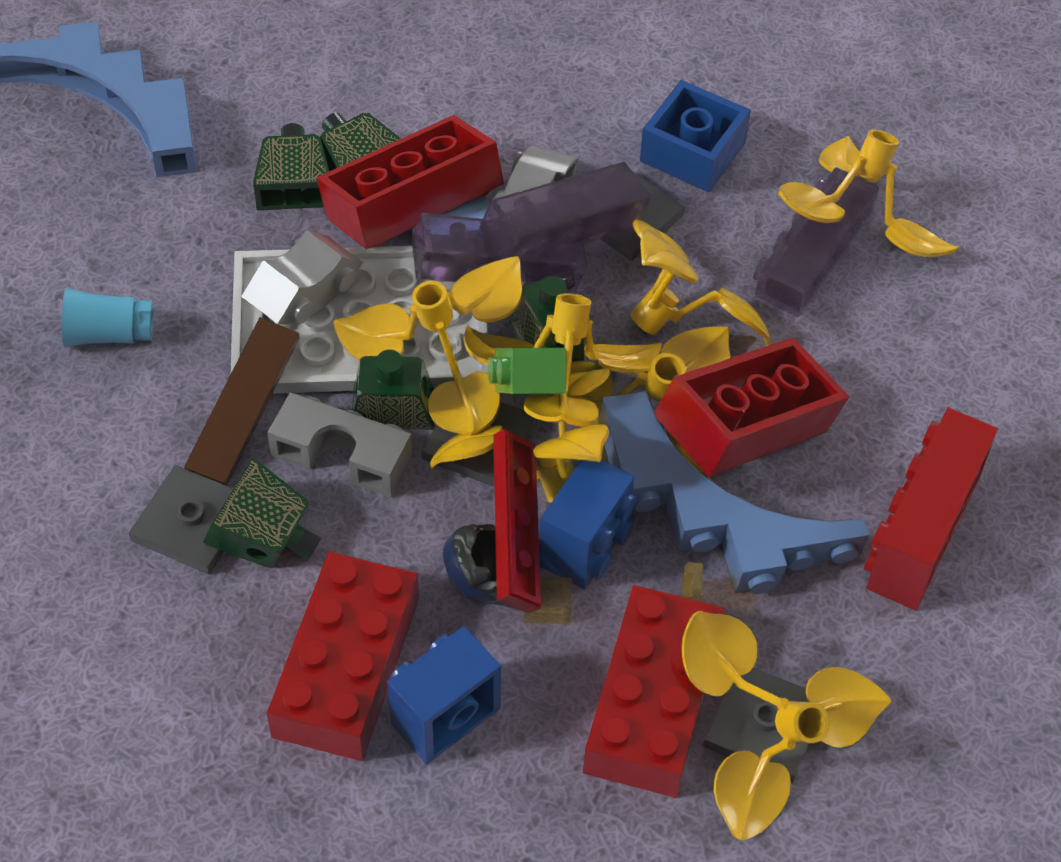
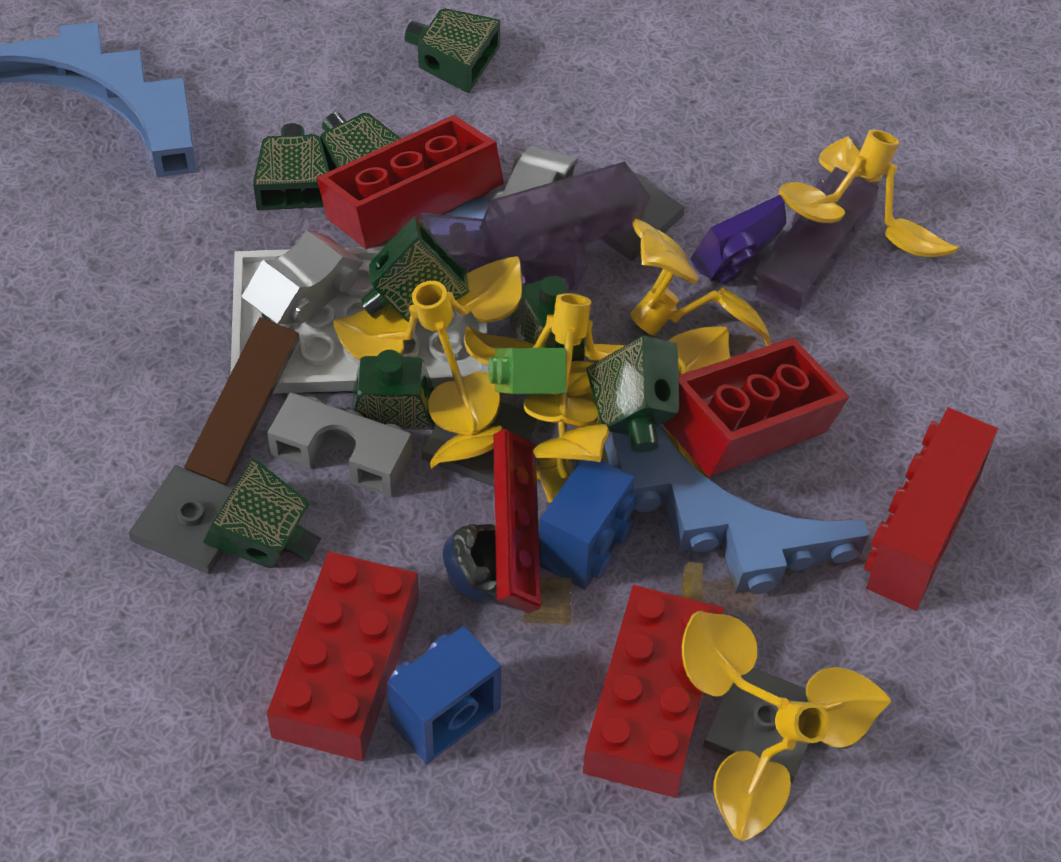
medium azure plant [62,288,154,347] -> none
blue brick [640,80,751,192] -> none
none -> dark green torso [361,217,470,322]
none -> dark green torso [404,8,500,93]
none -> dark green torso [586,335,679,453]
none -> dark purple slope [690,195,787,284]

